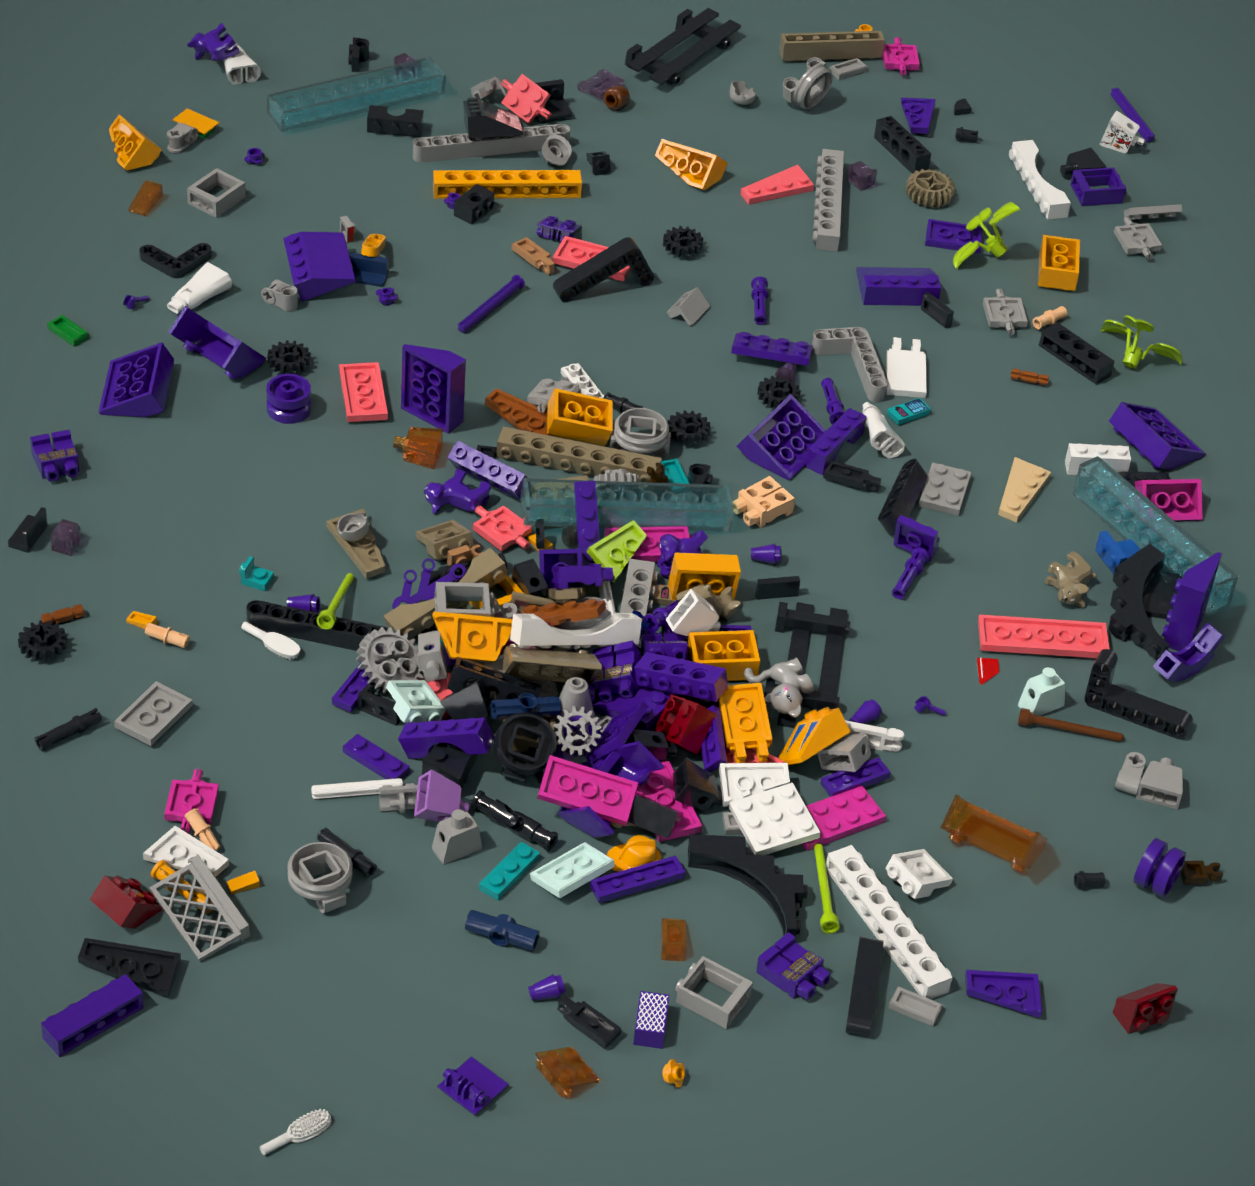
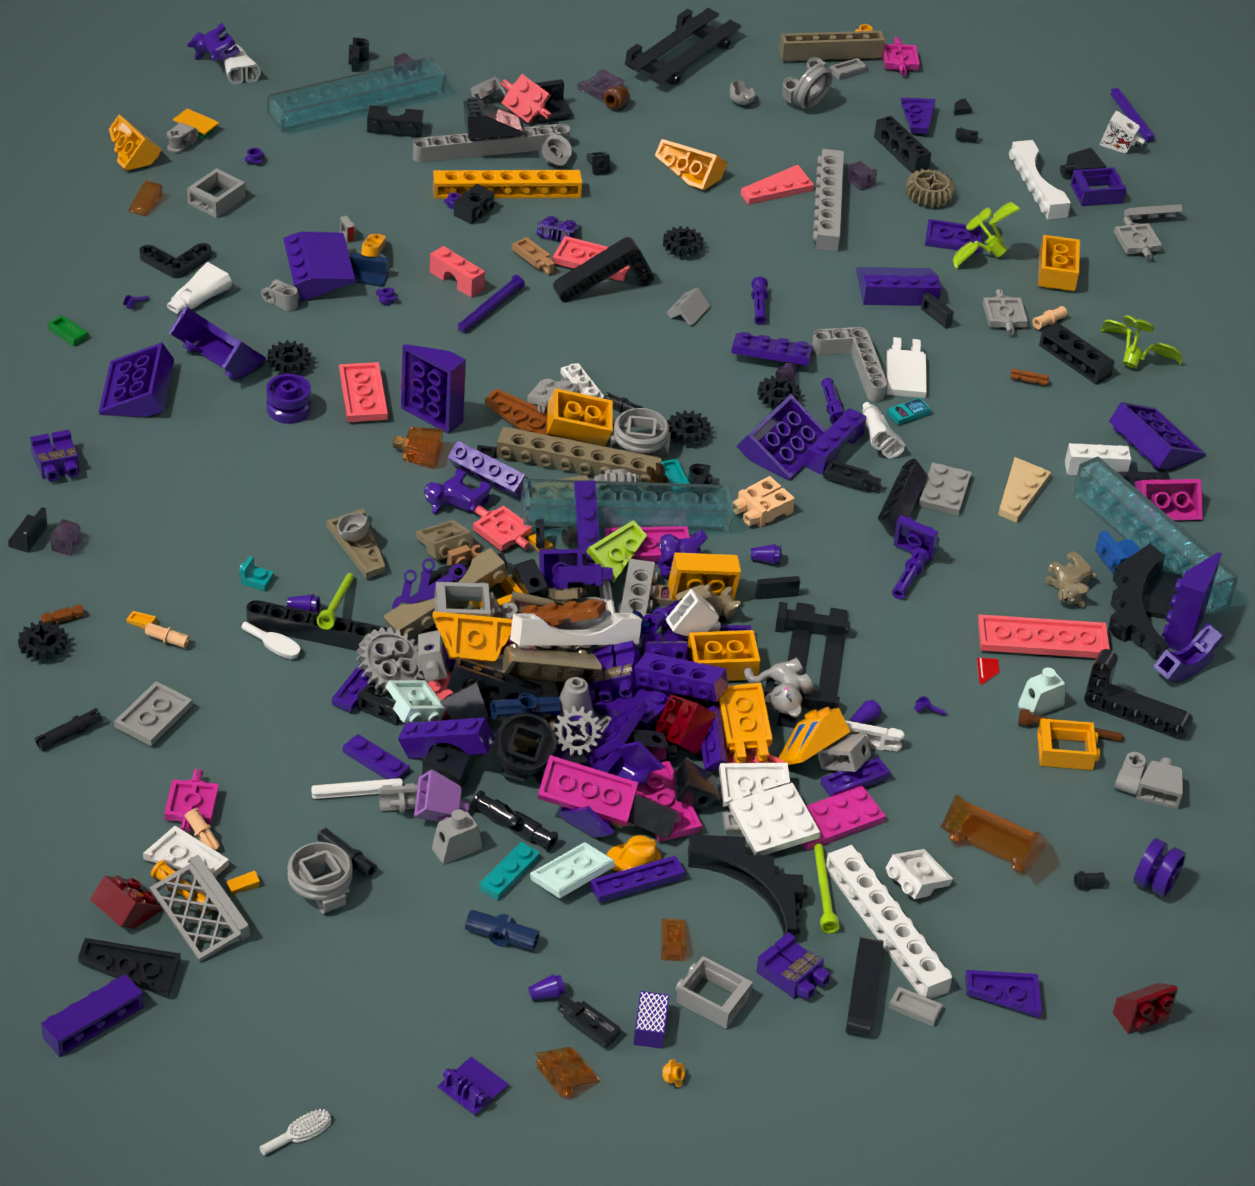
dark brown plate [1181,860,1223,884] -> none
none -> coral arch [430,246,485,298]
none -> light orange window [1037,719,1100,770]

